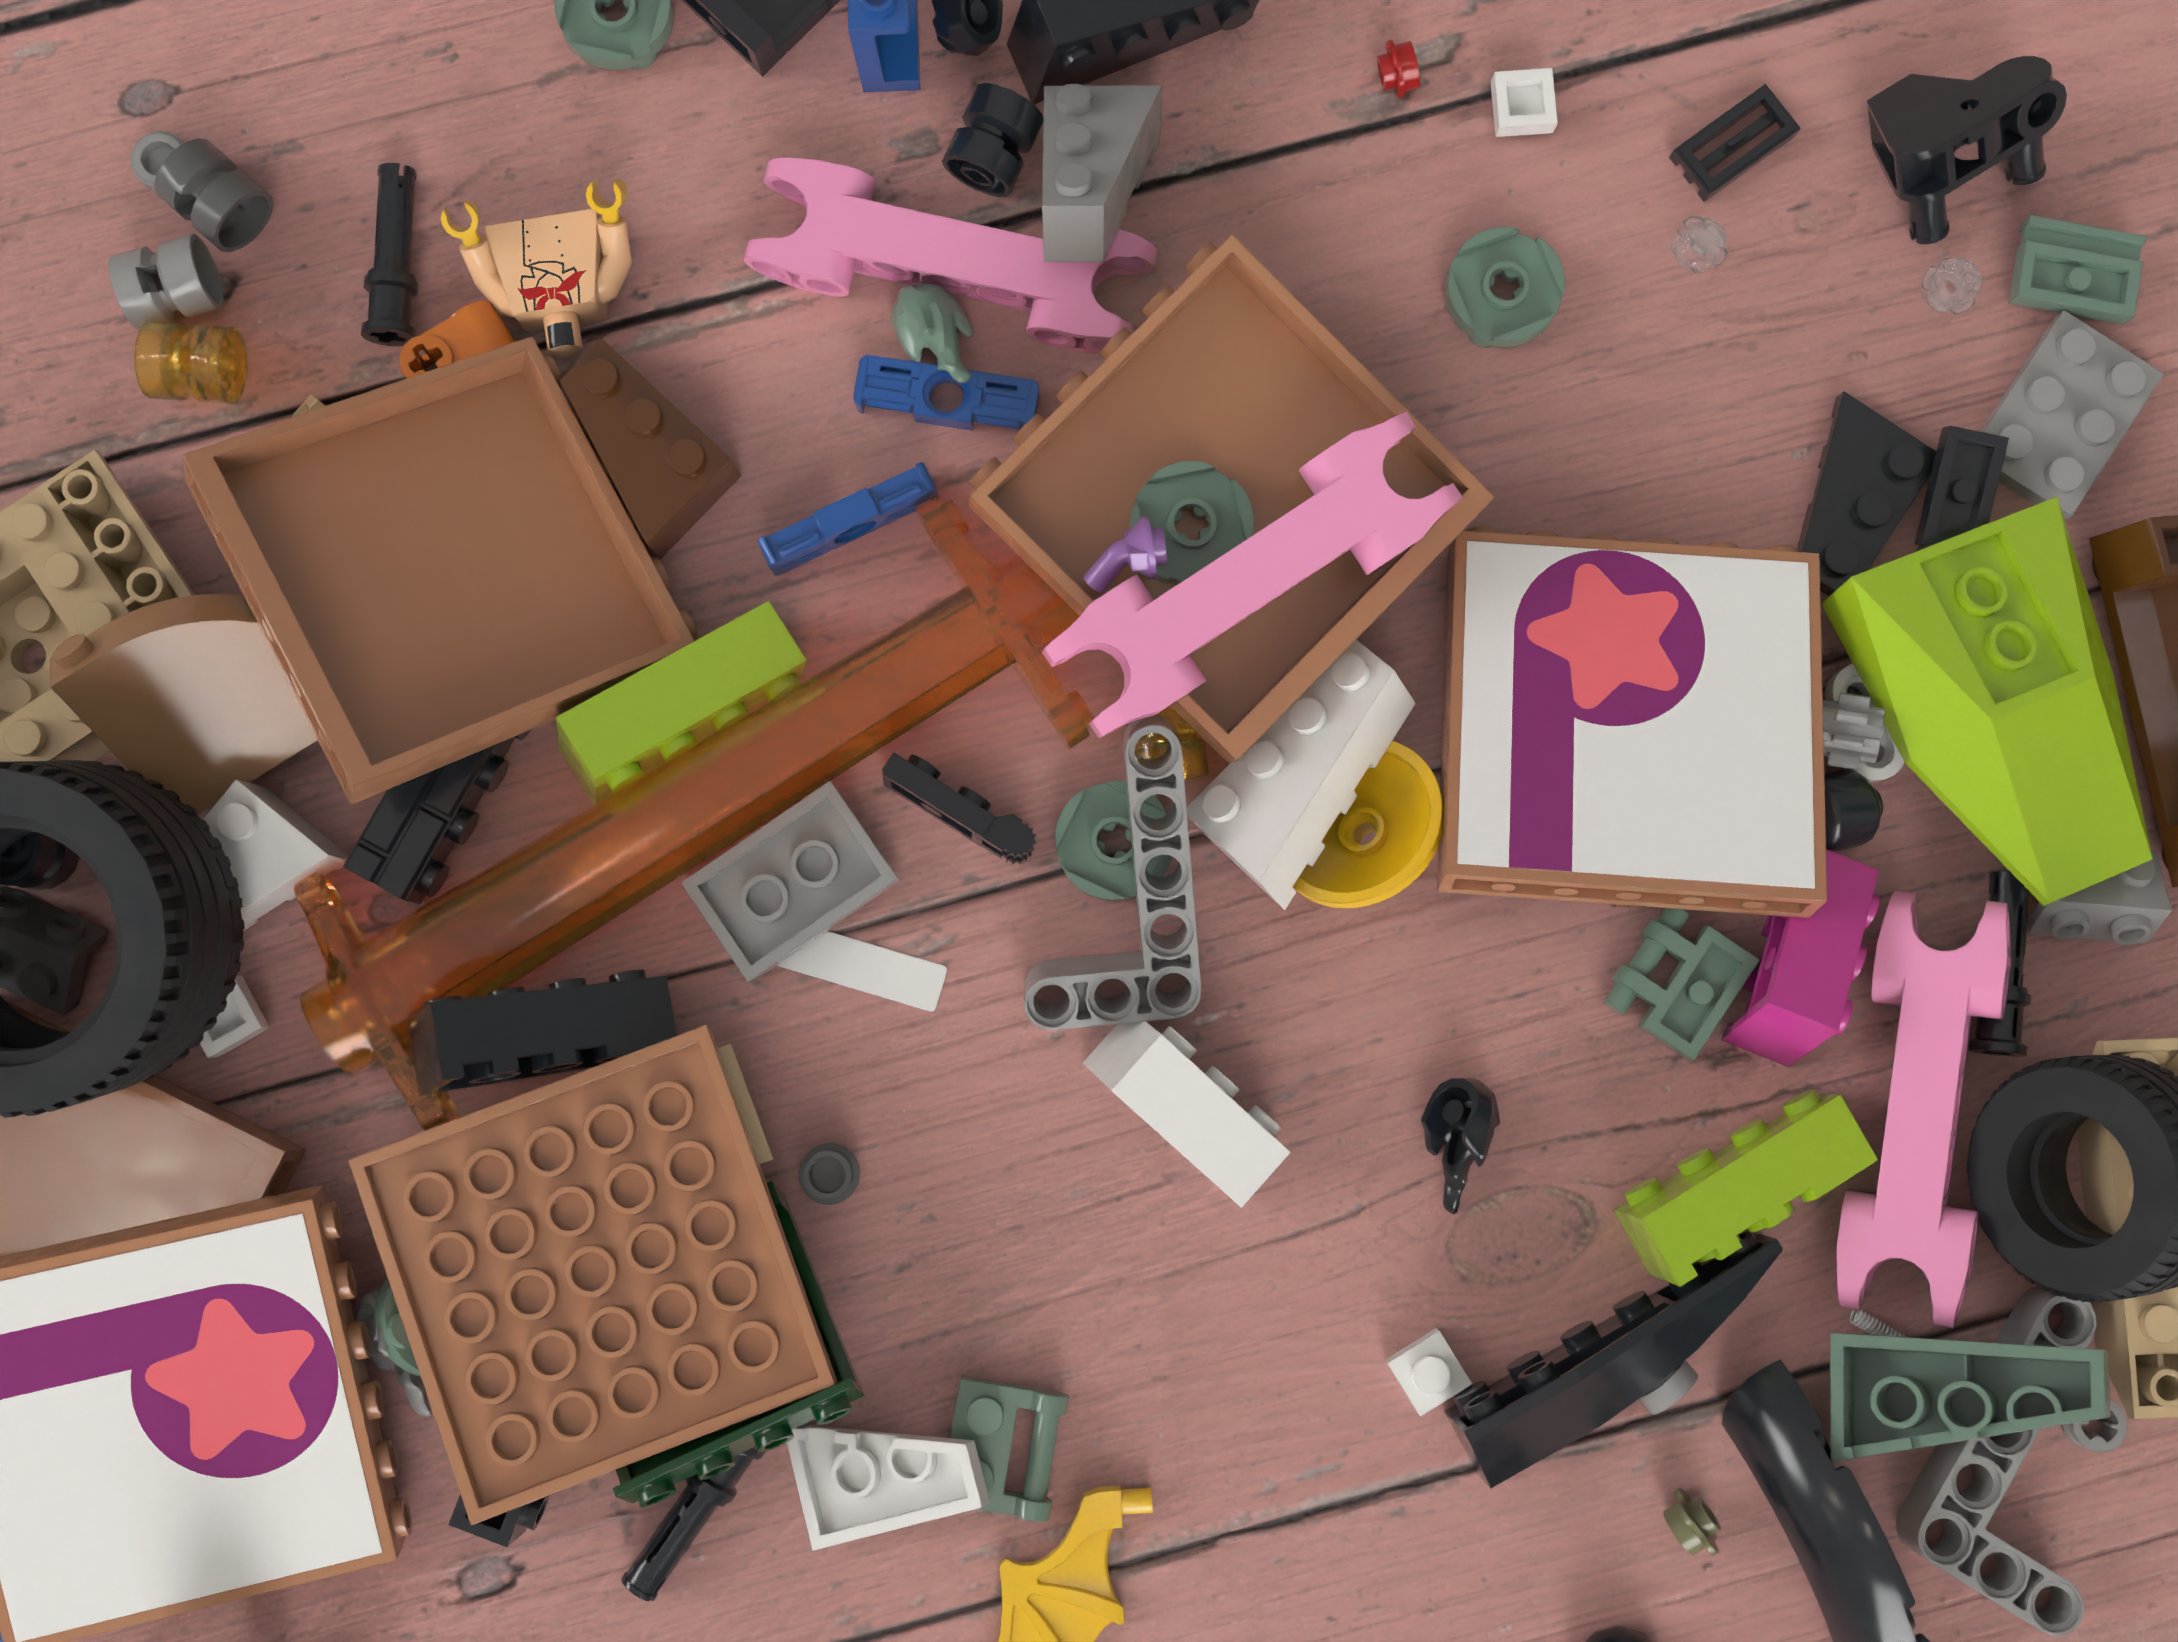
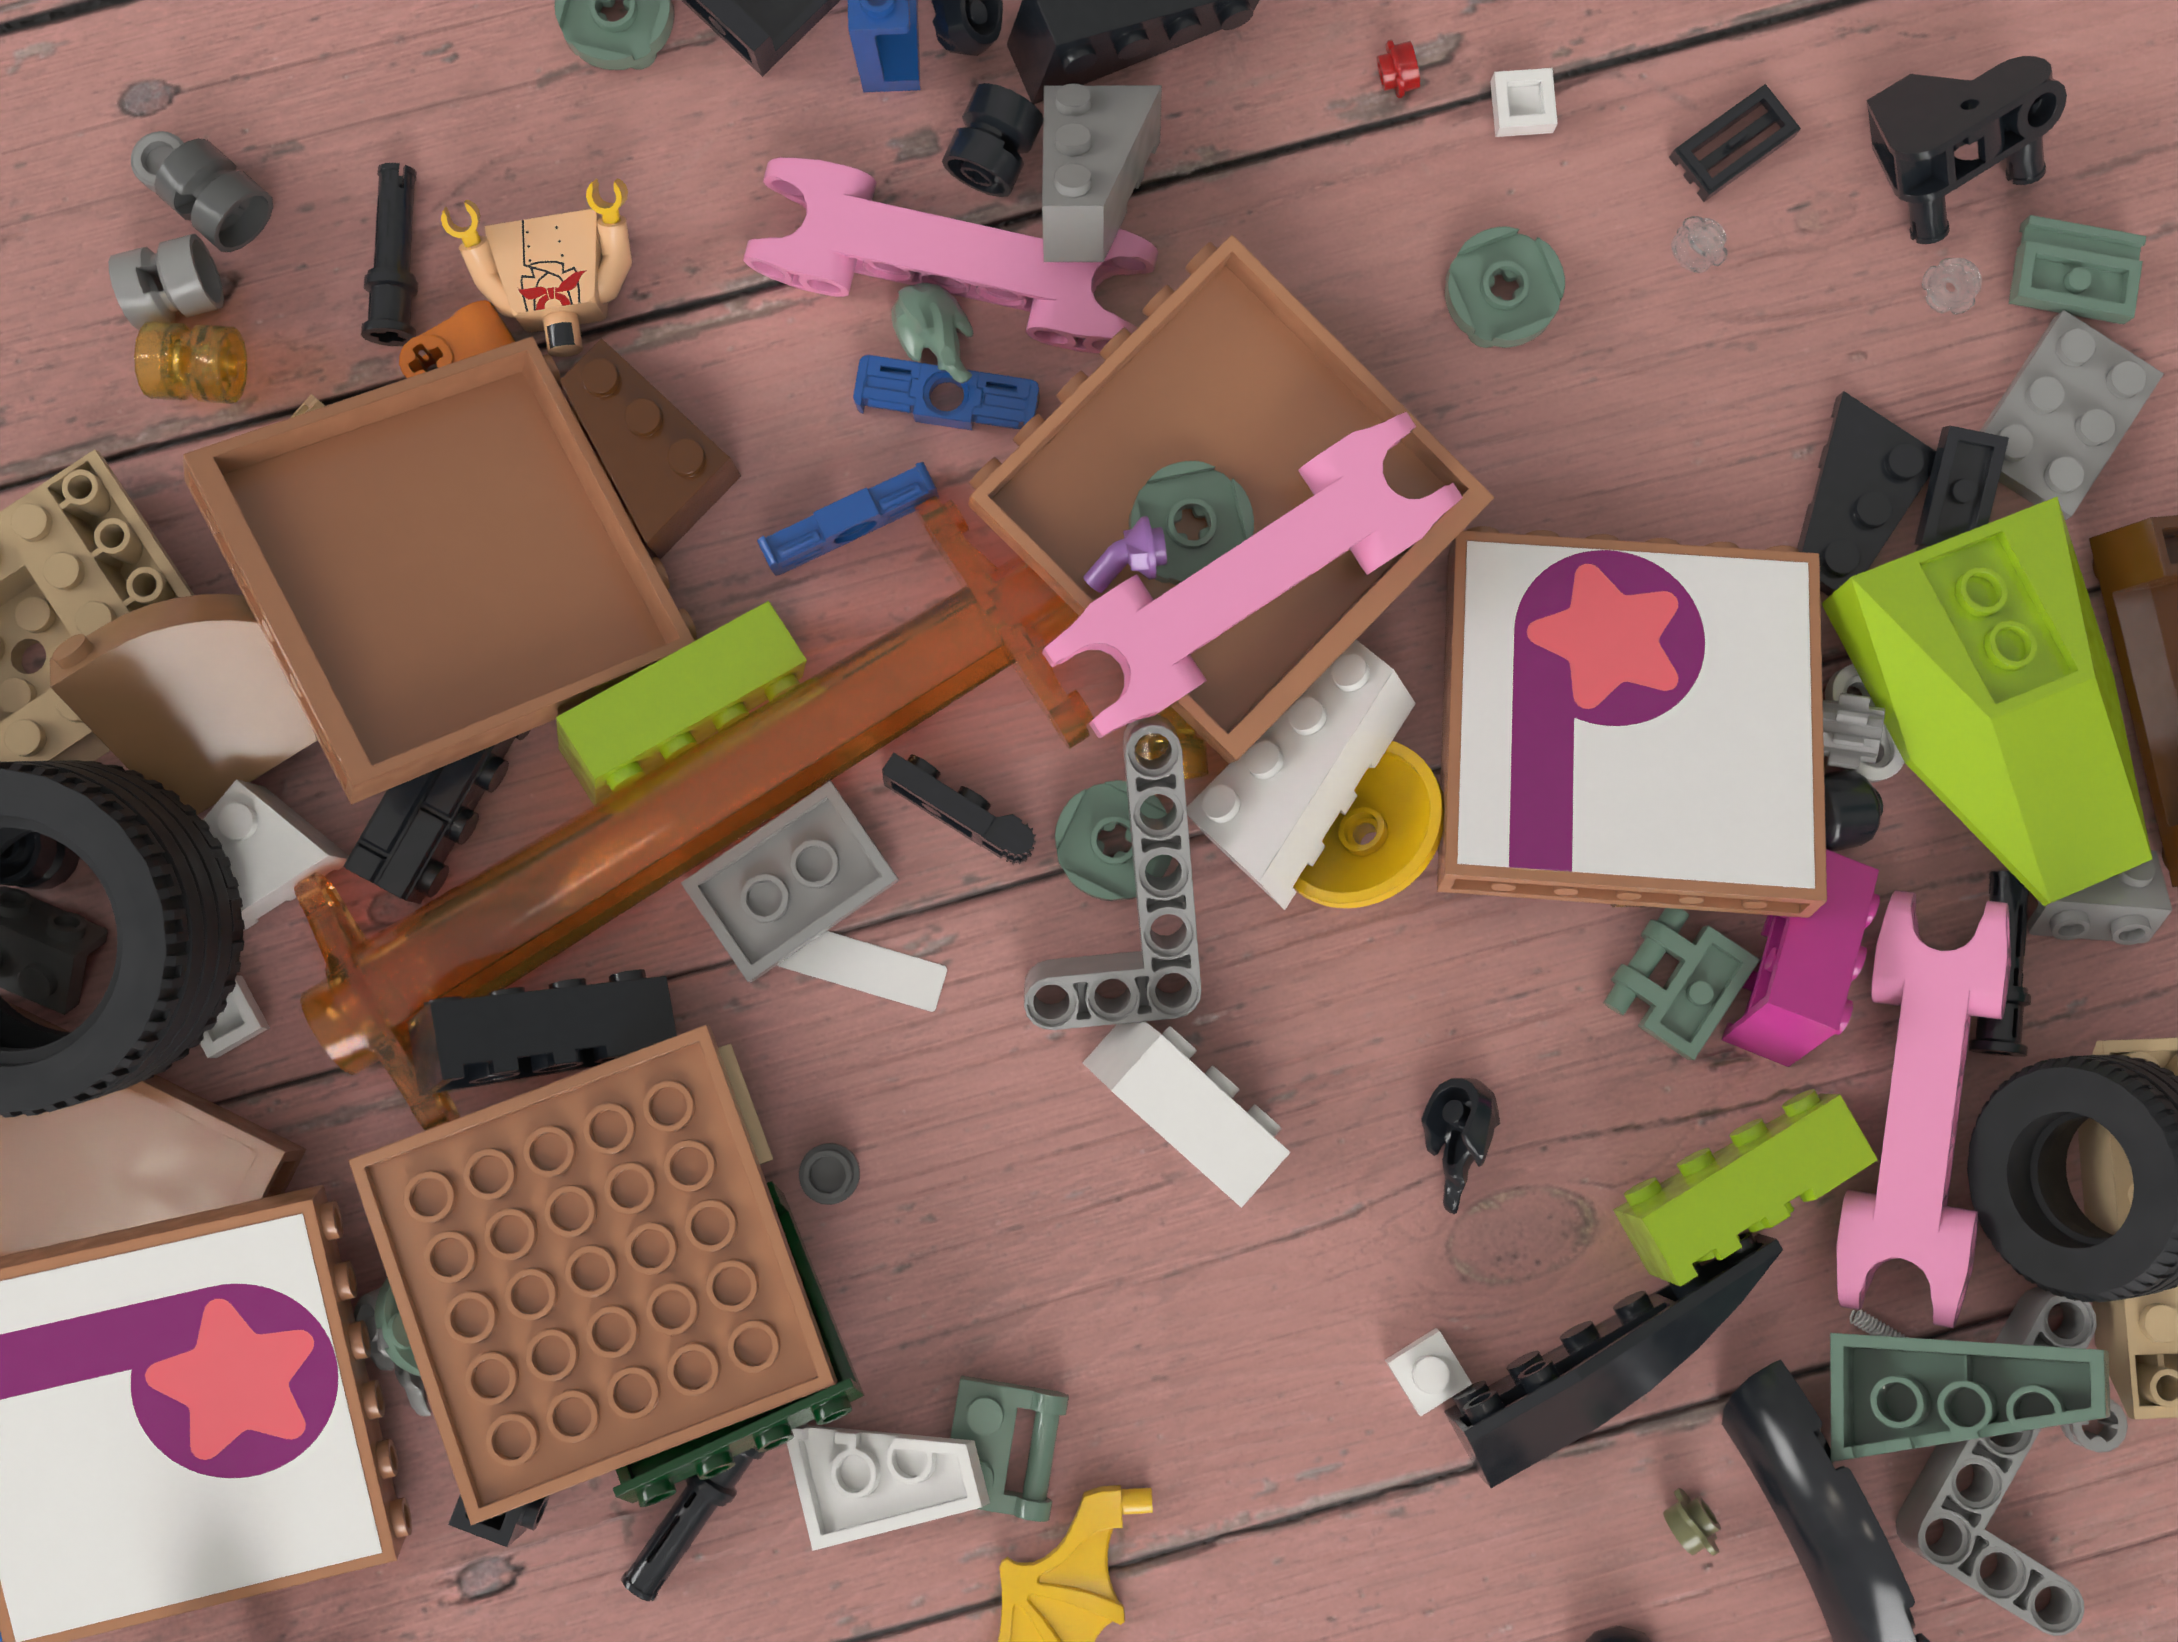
light grey tile [1639,1360,1698,1415] -> none

